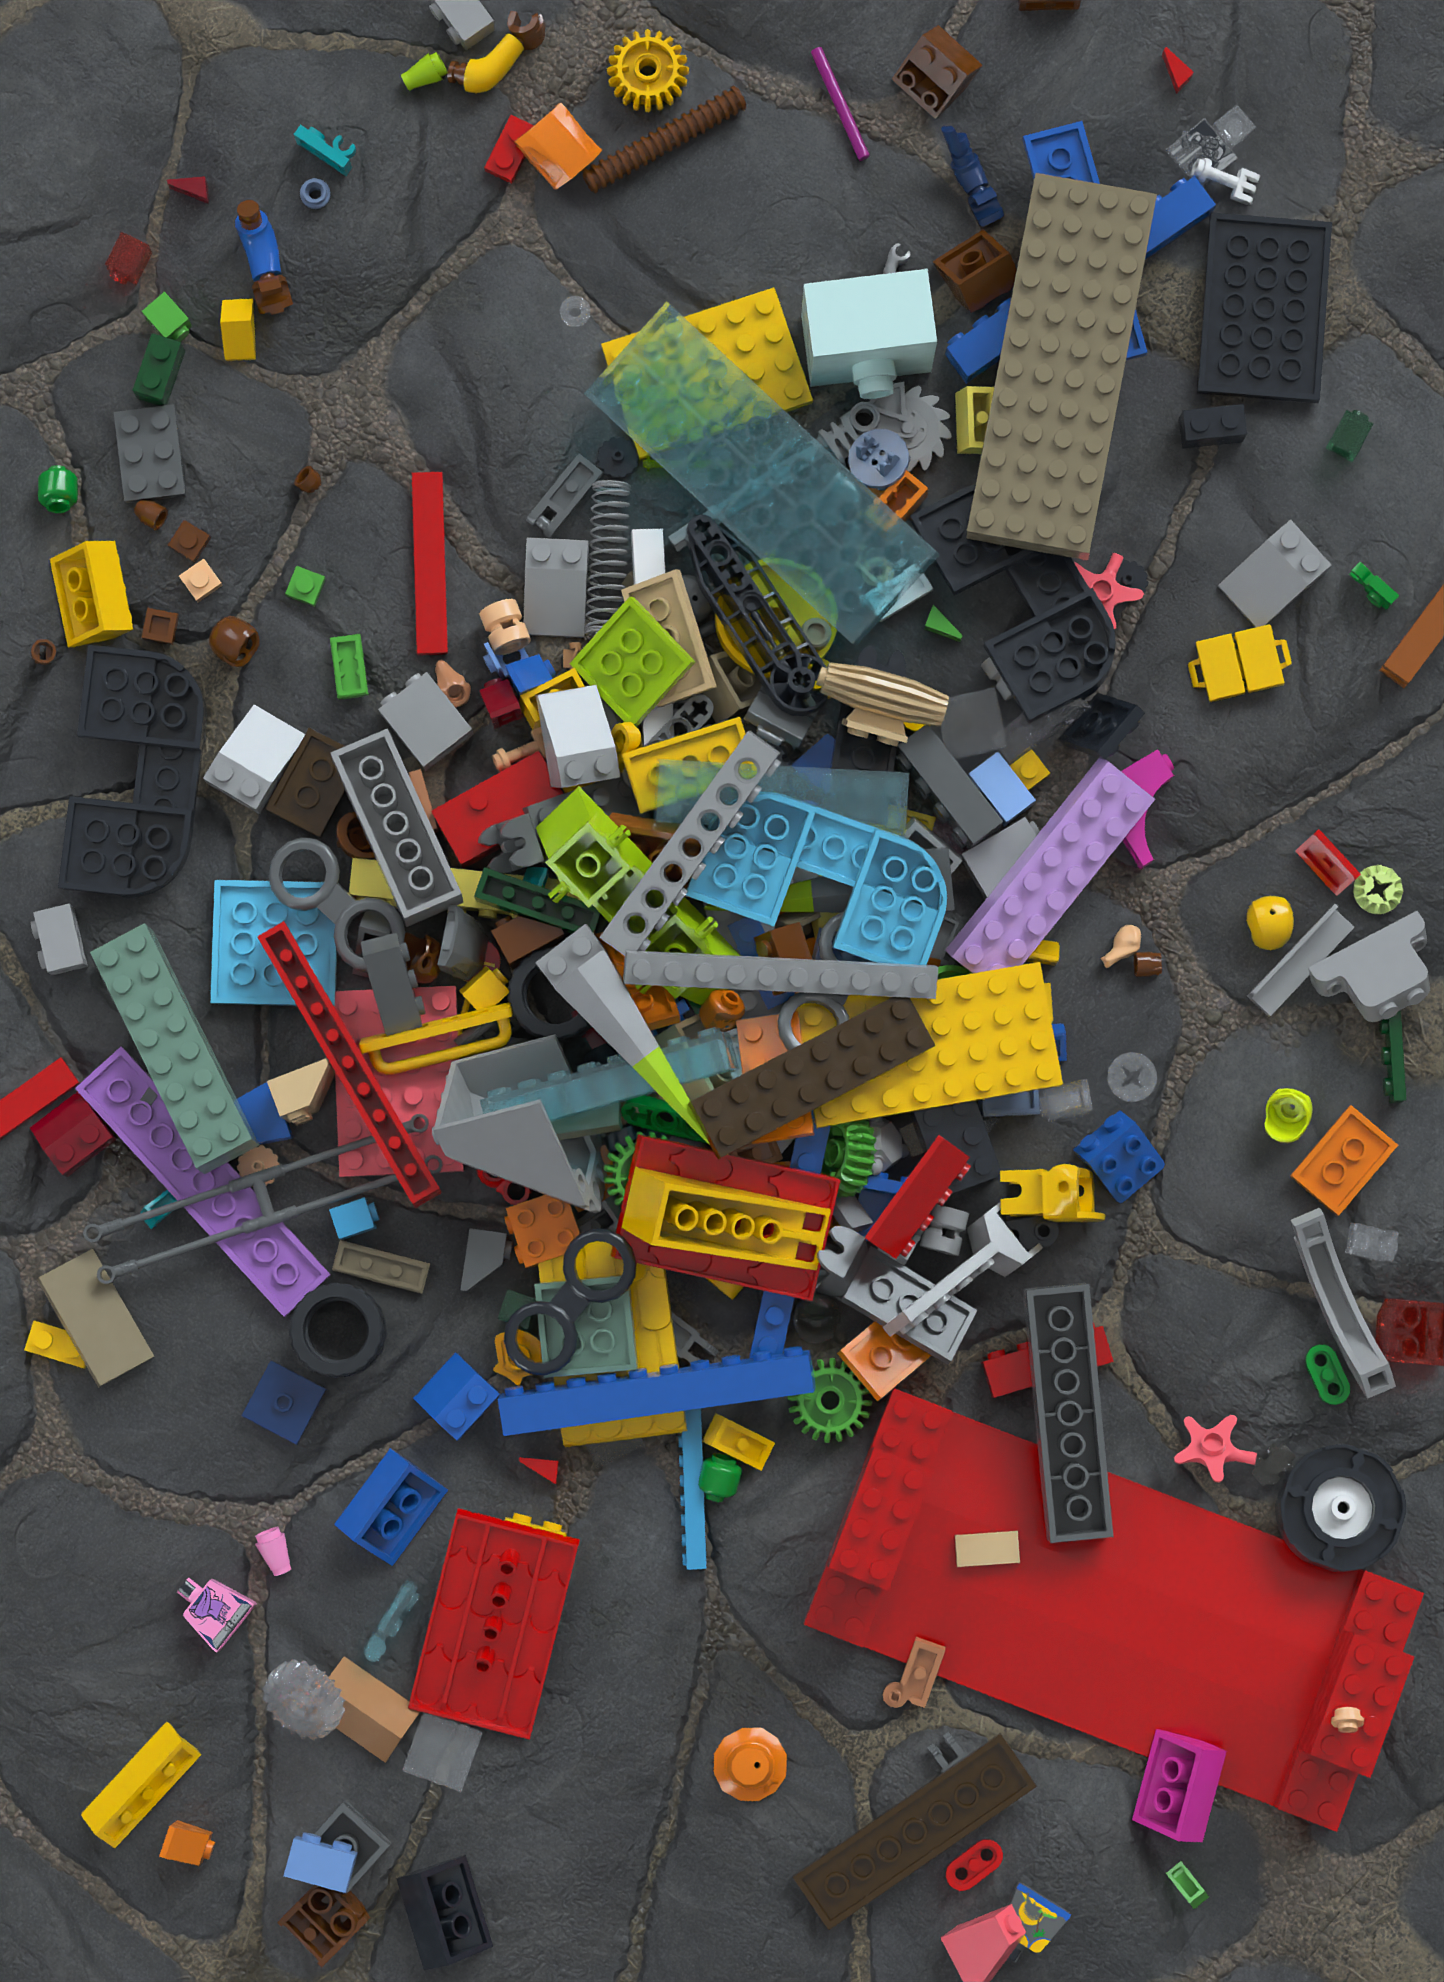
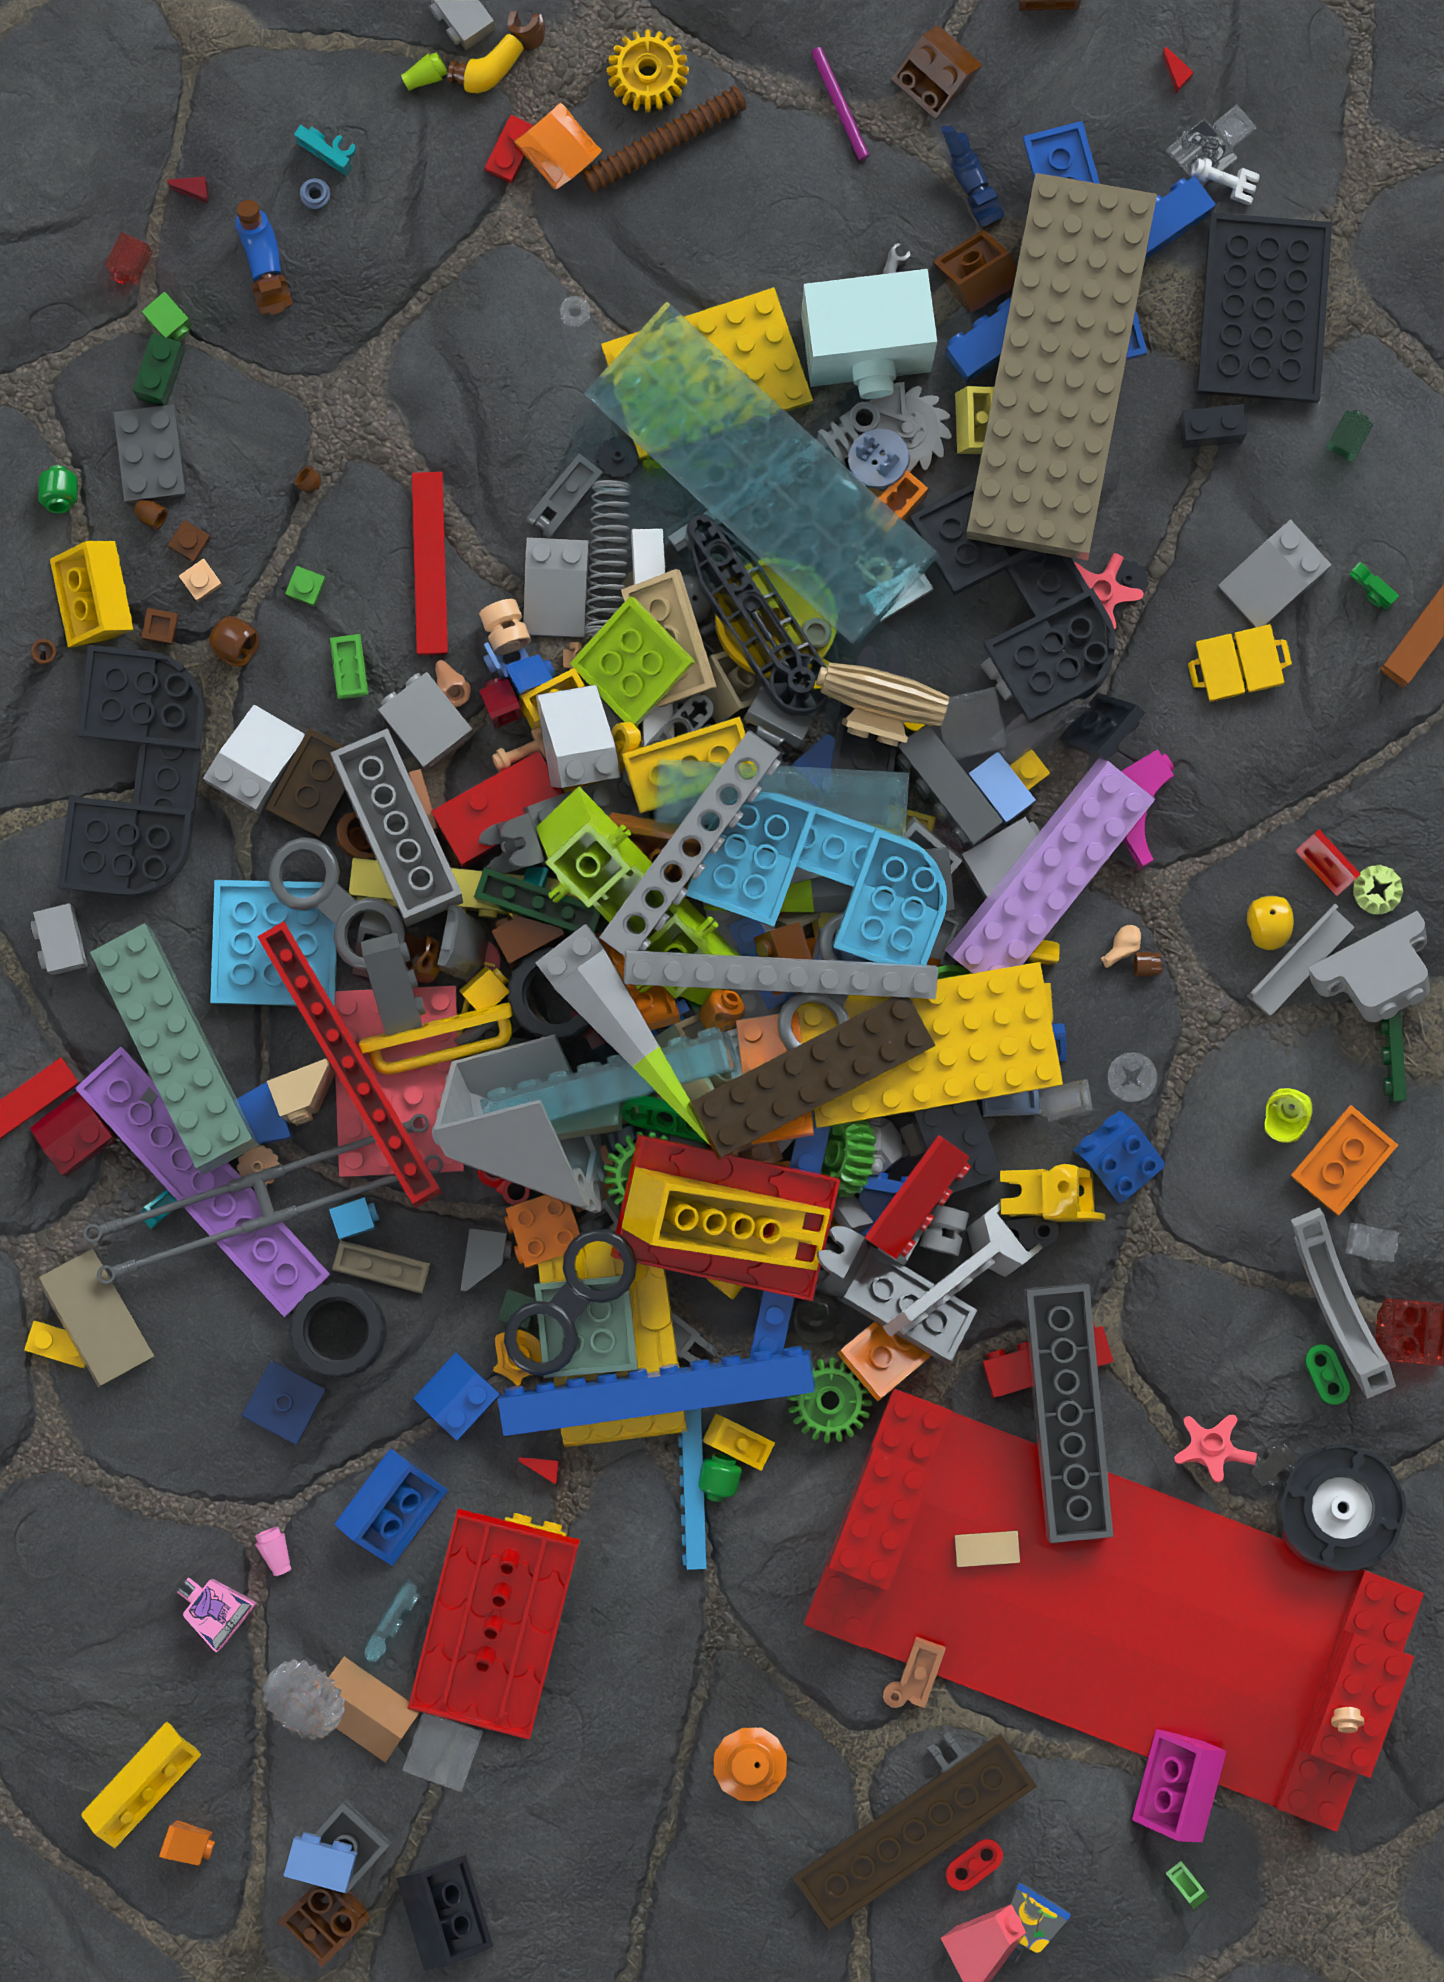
yellow slope [220,299,256,361] -> none
bright green piece [924,605,962,642] -> none

